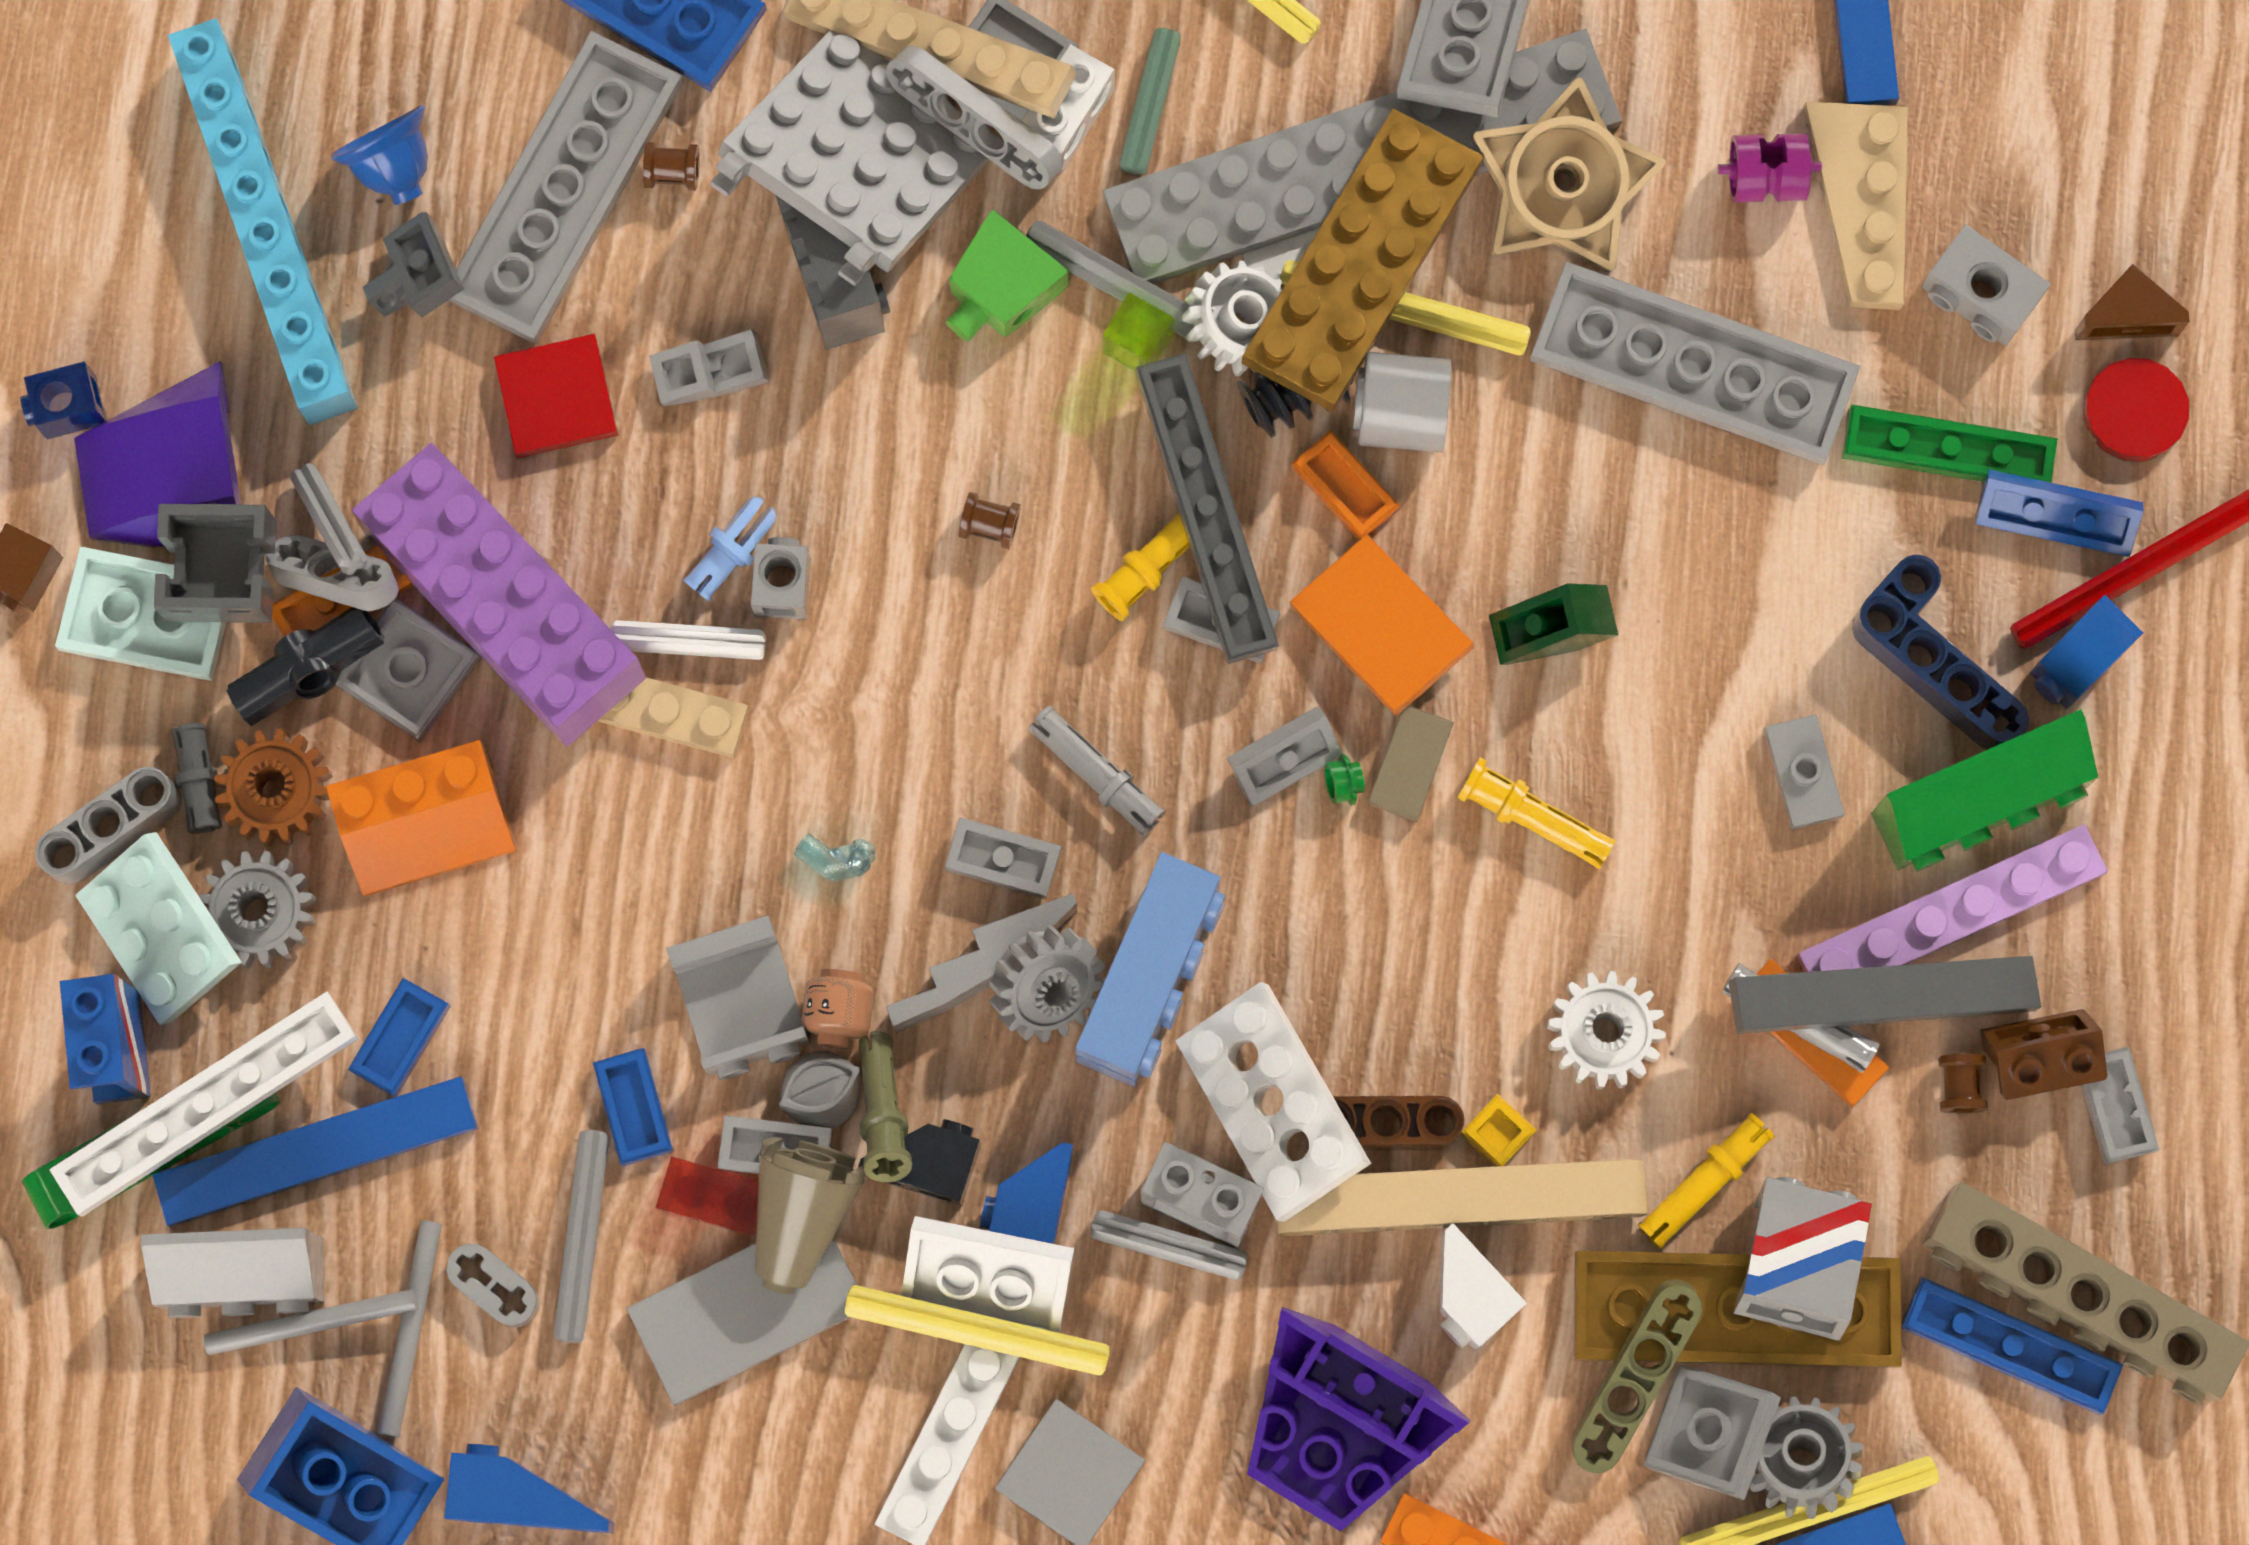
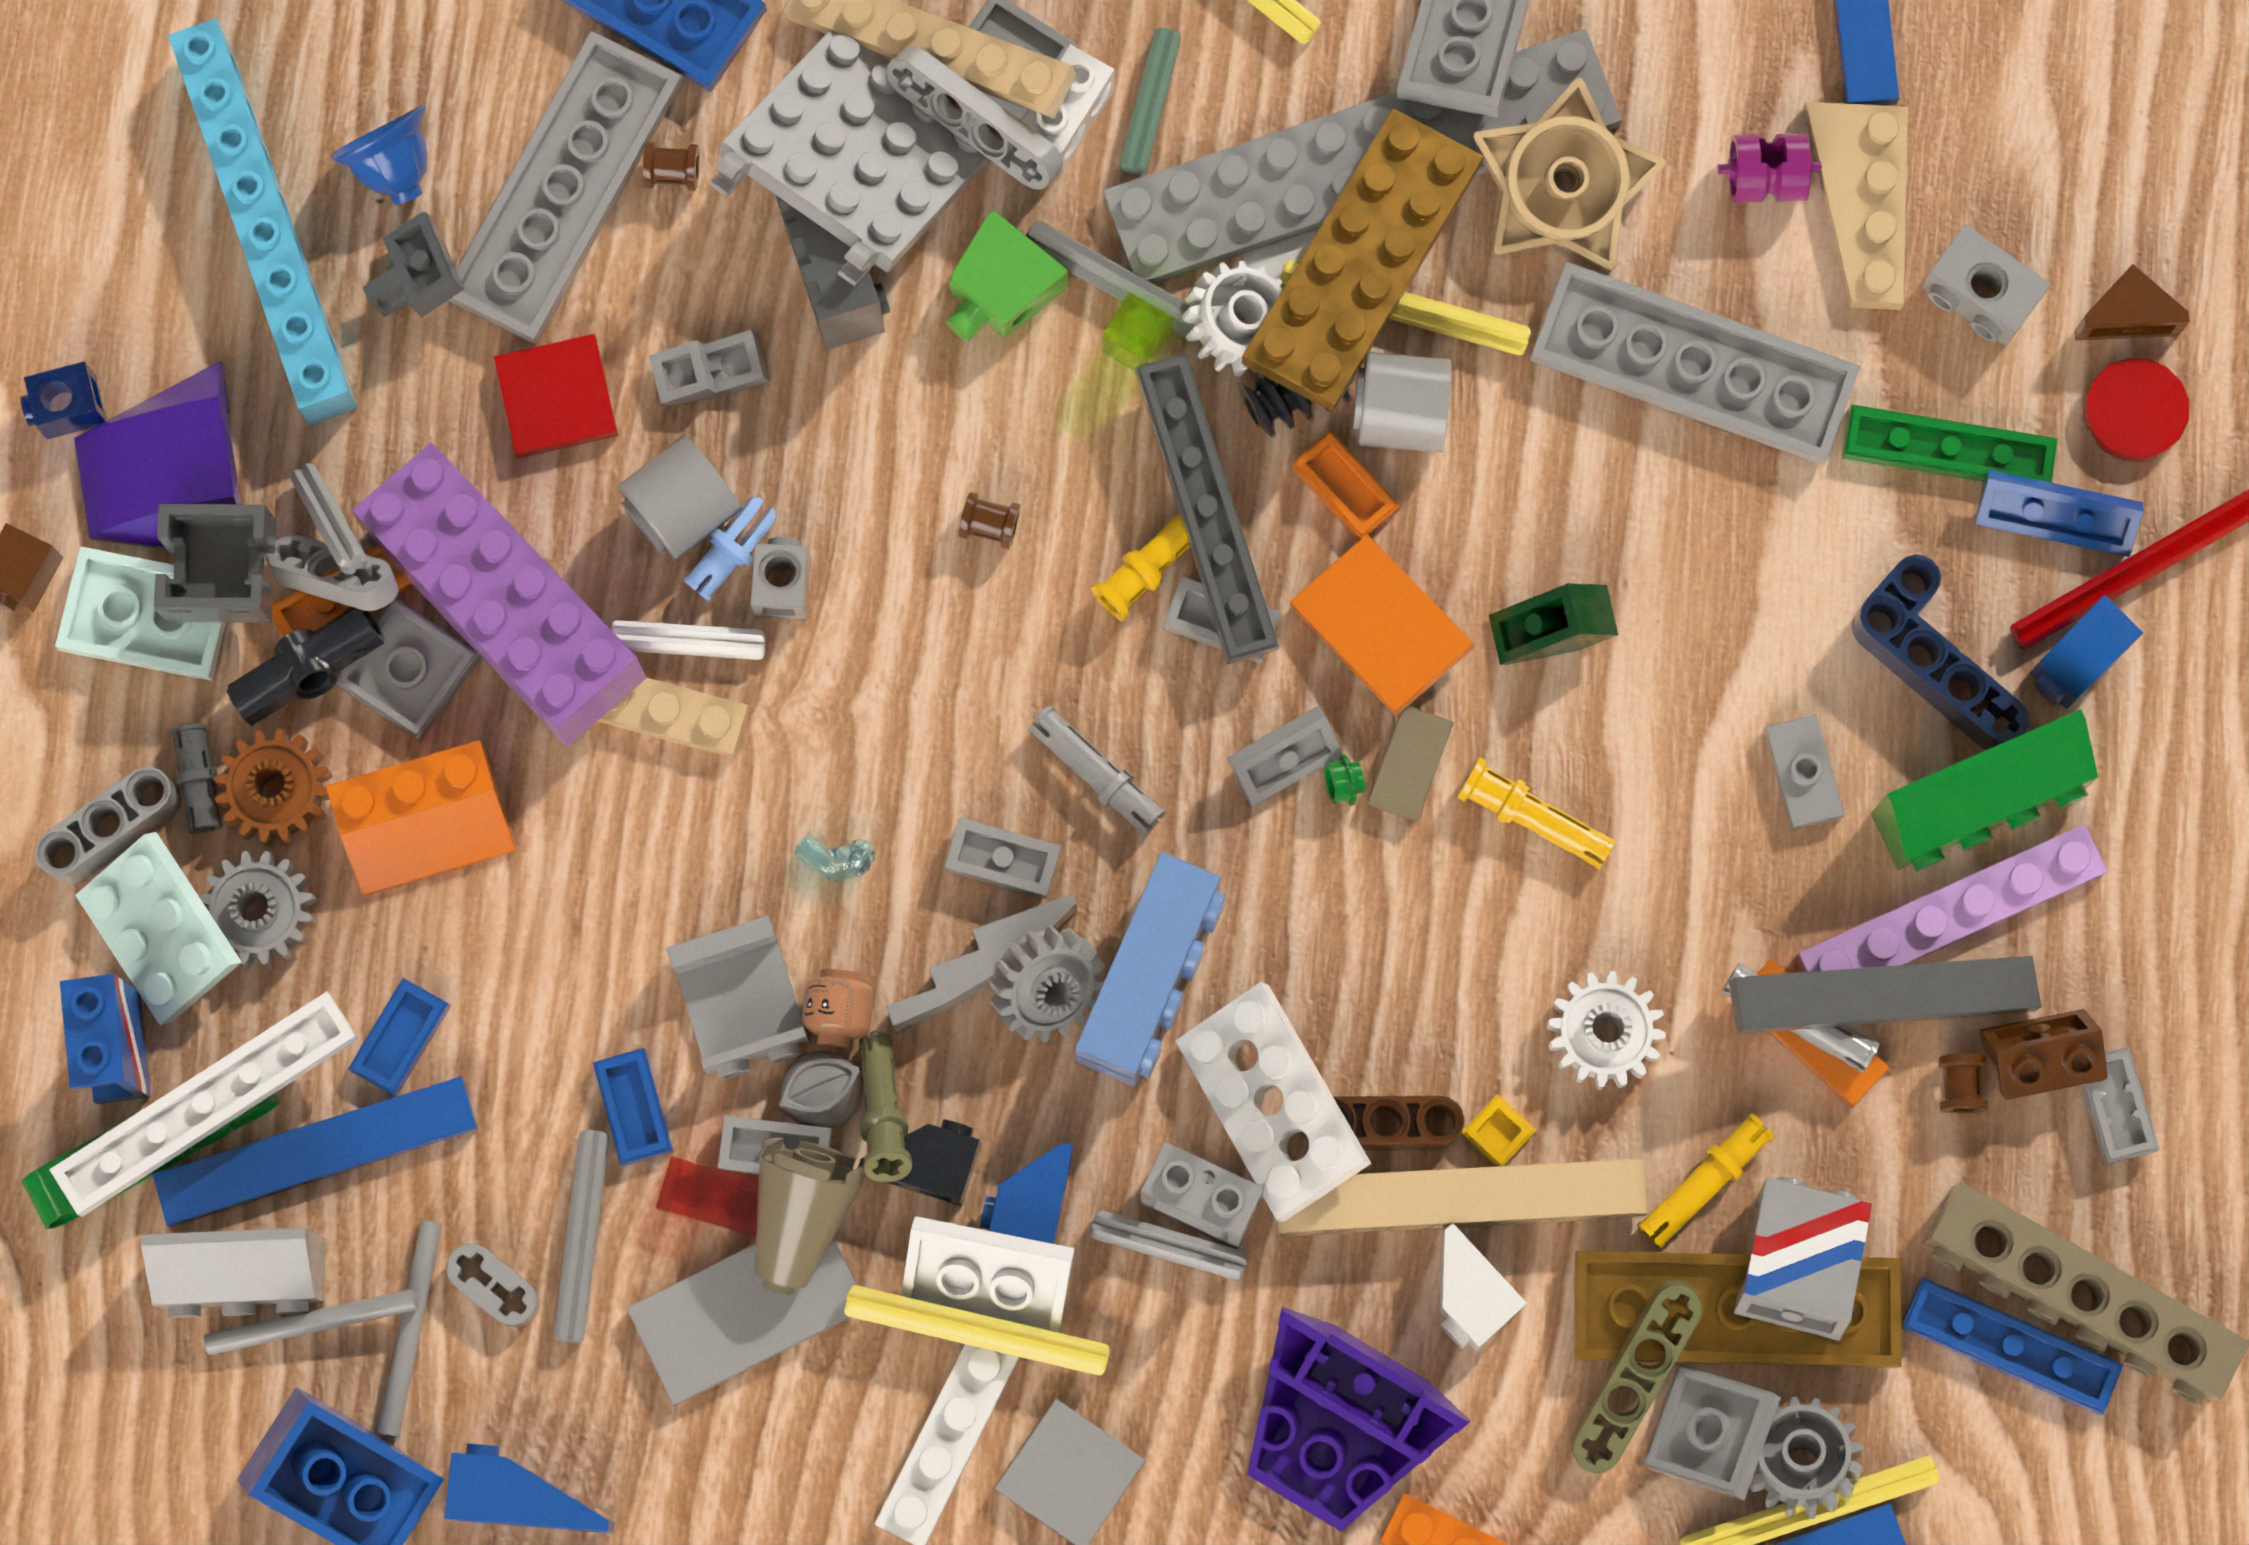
none -> light grey piece [618,434,742,560]

